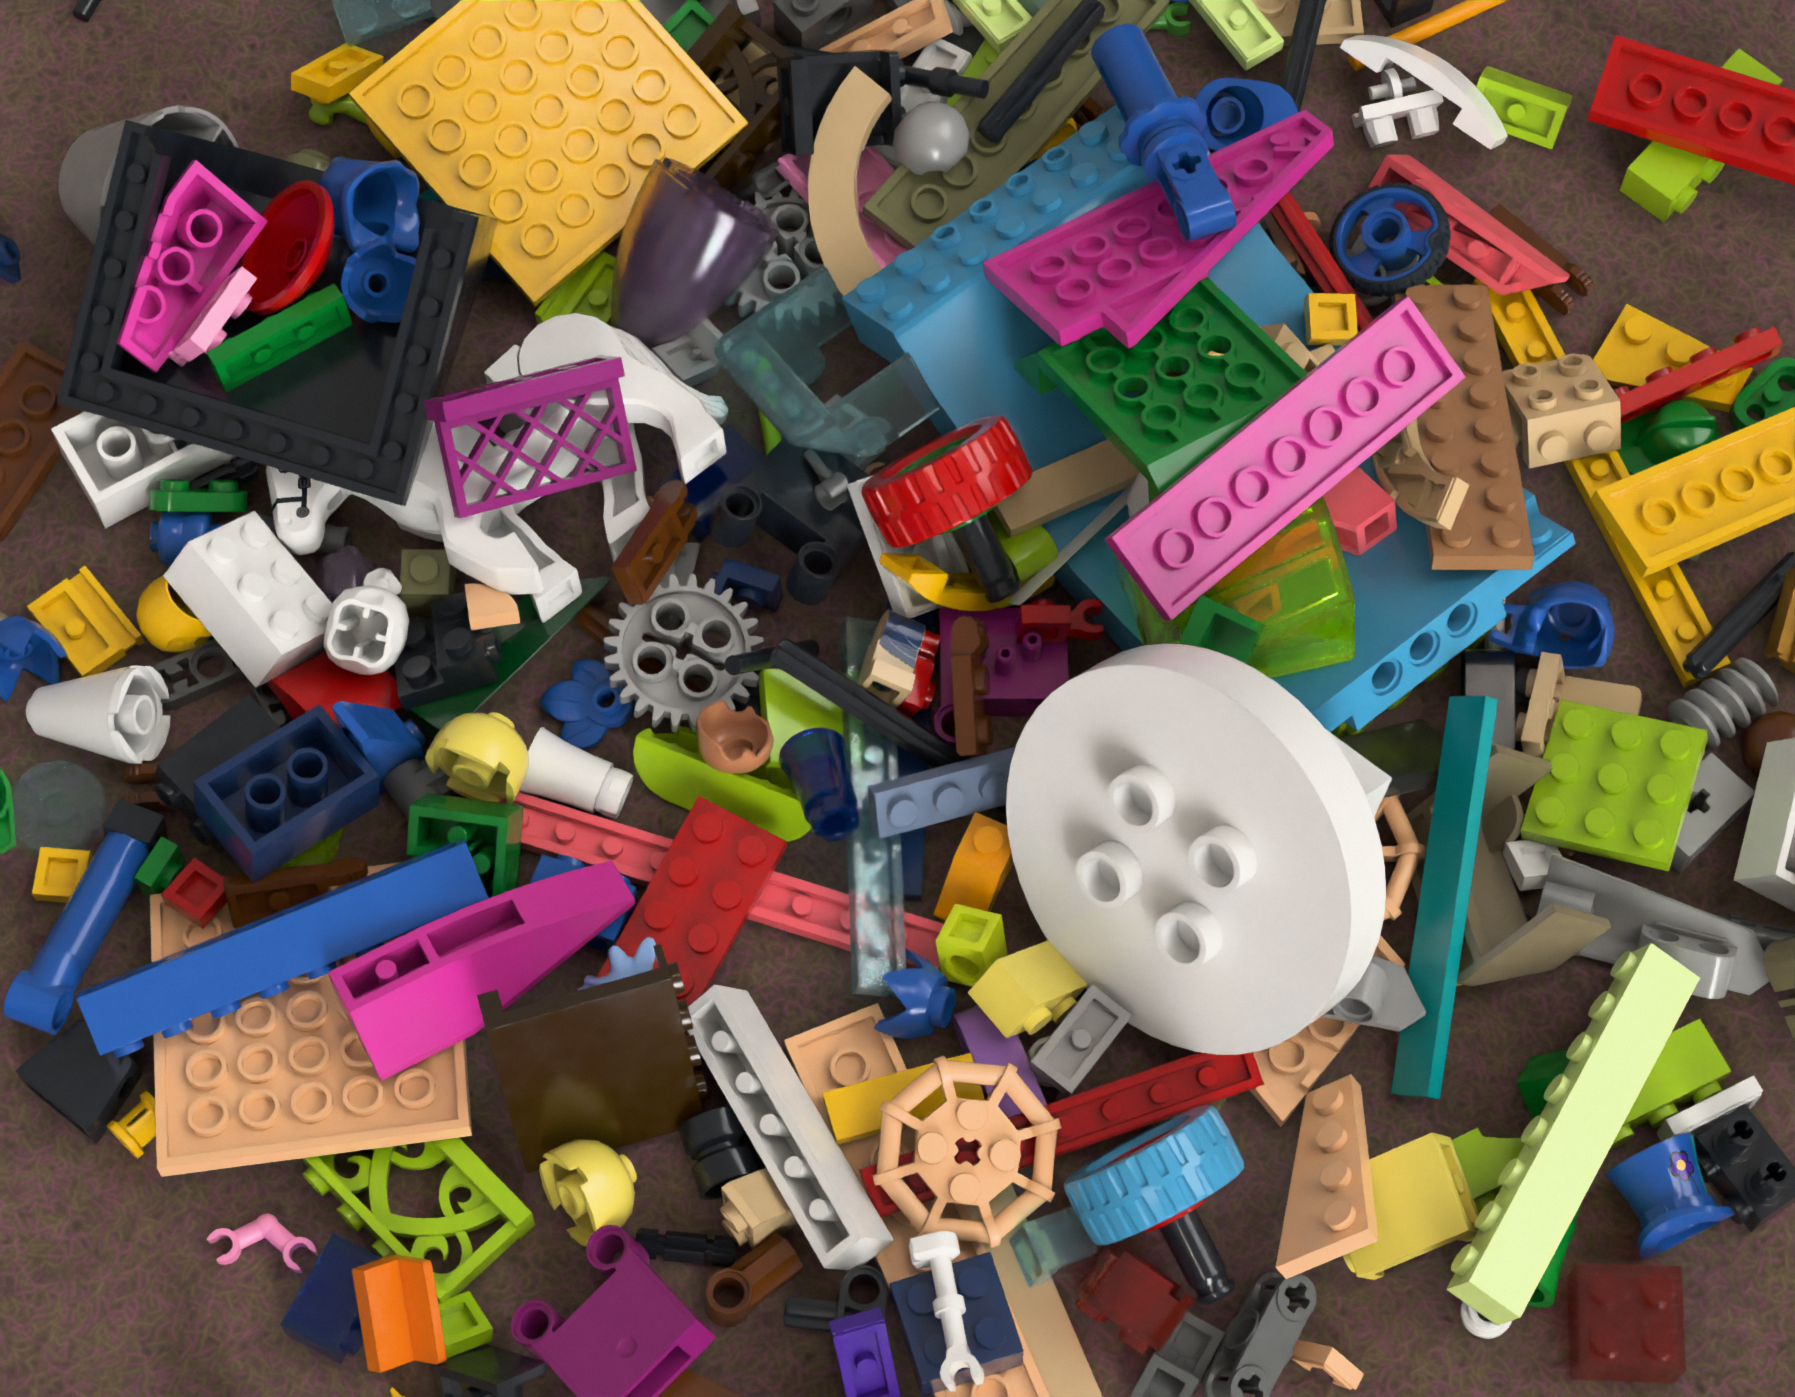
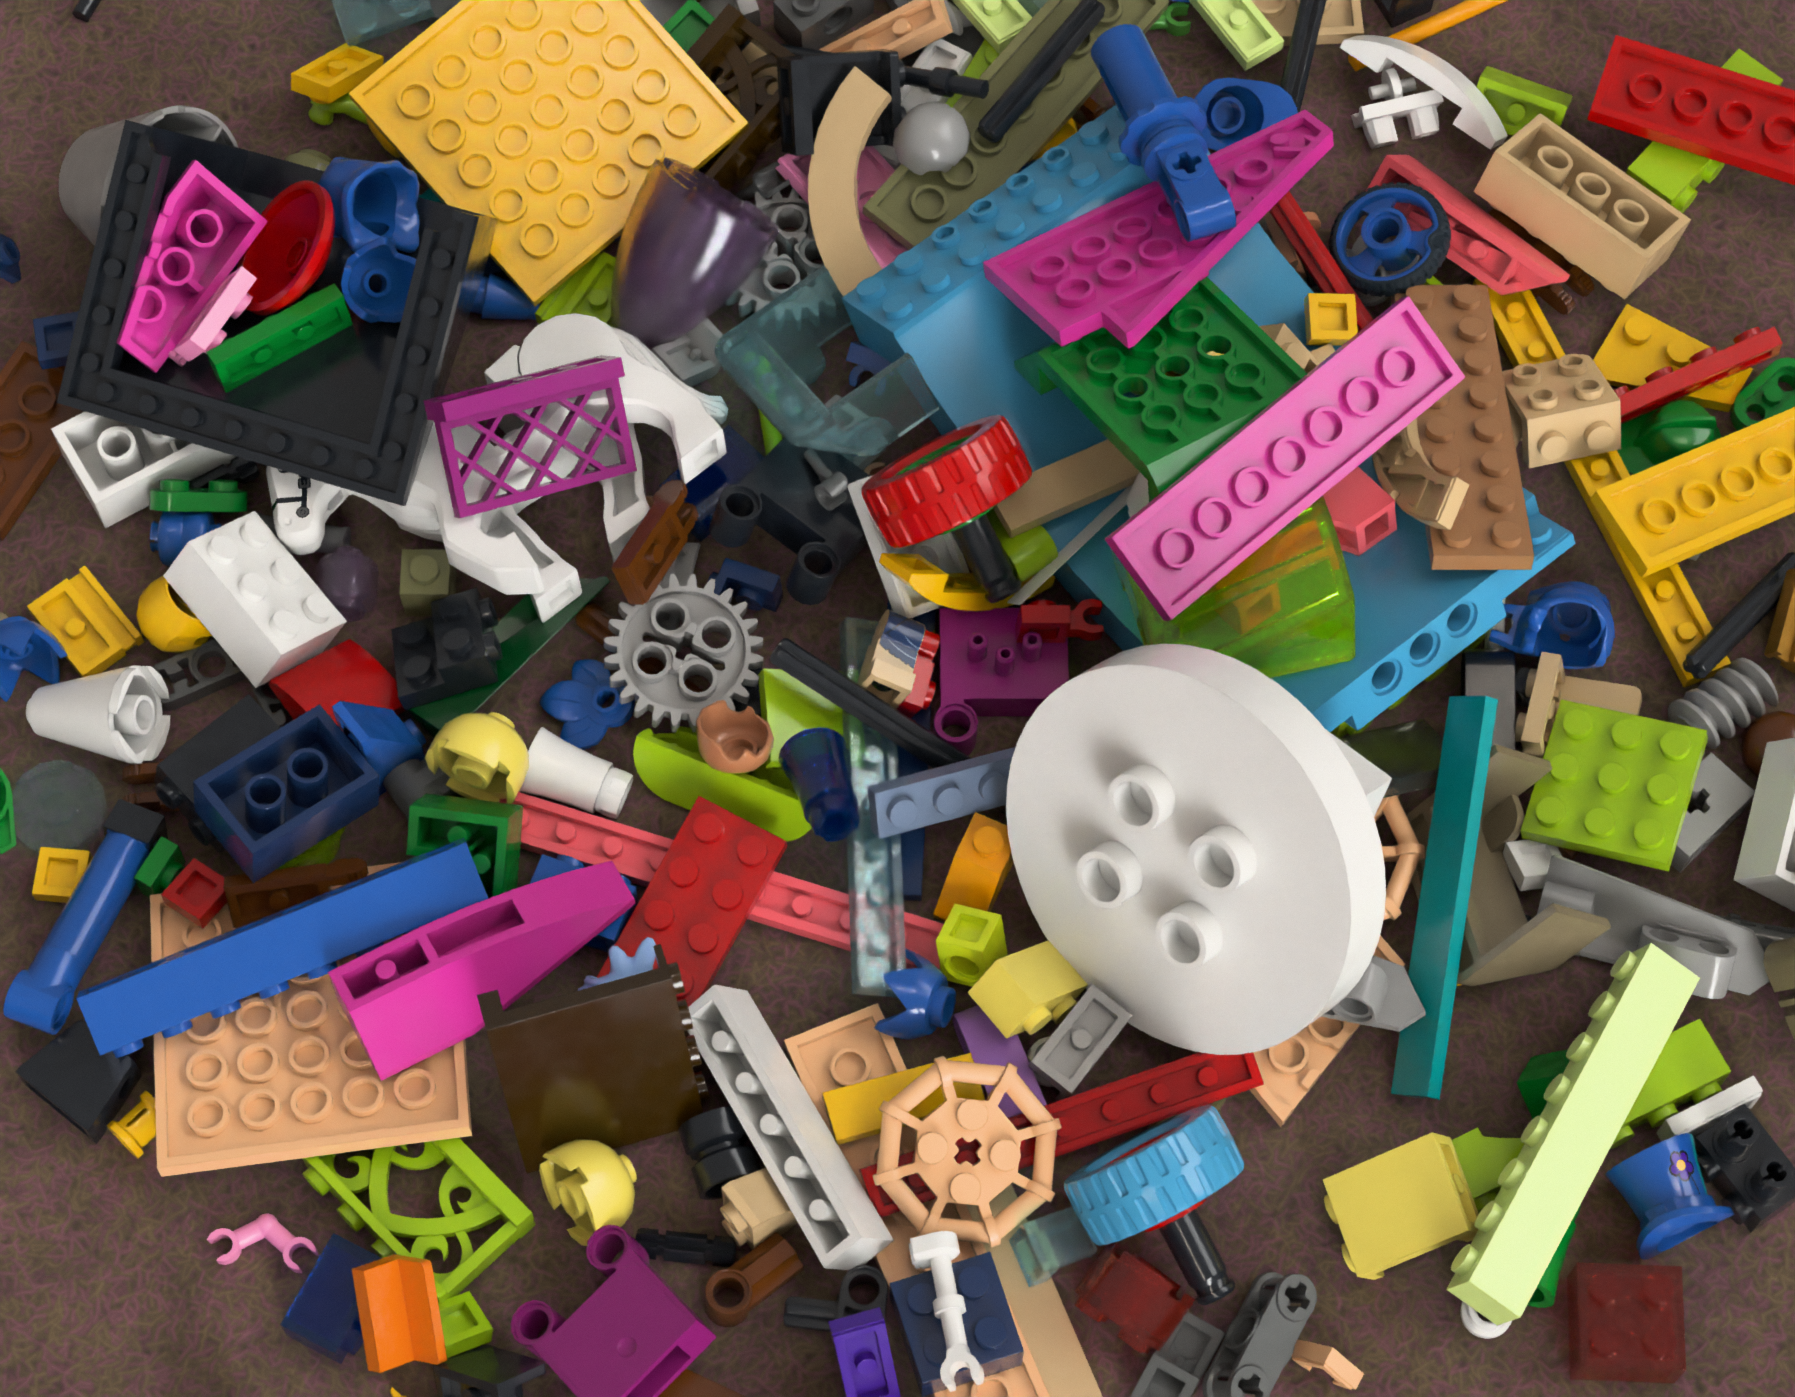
white piece [323,568,409,675] -> none
light nougat tile [464,583,520,630] -> none
black bar [724,639,819,675] -> none
reddish brown hinge [950,615,993,758] -> none
green panel [1179,595,1265,664] -> none
light nougat wing [1275,1074,1378,1279] -> none
none -> dark blue panel [33,311,79,370]
none -> blue cone [471,273,540,321]
none -> blue tile [846,341,898,394]
none -> tan brick [1474,113,1691,300]

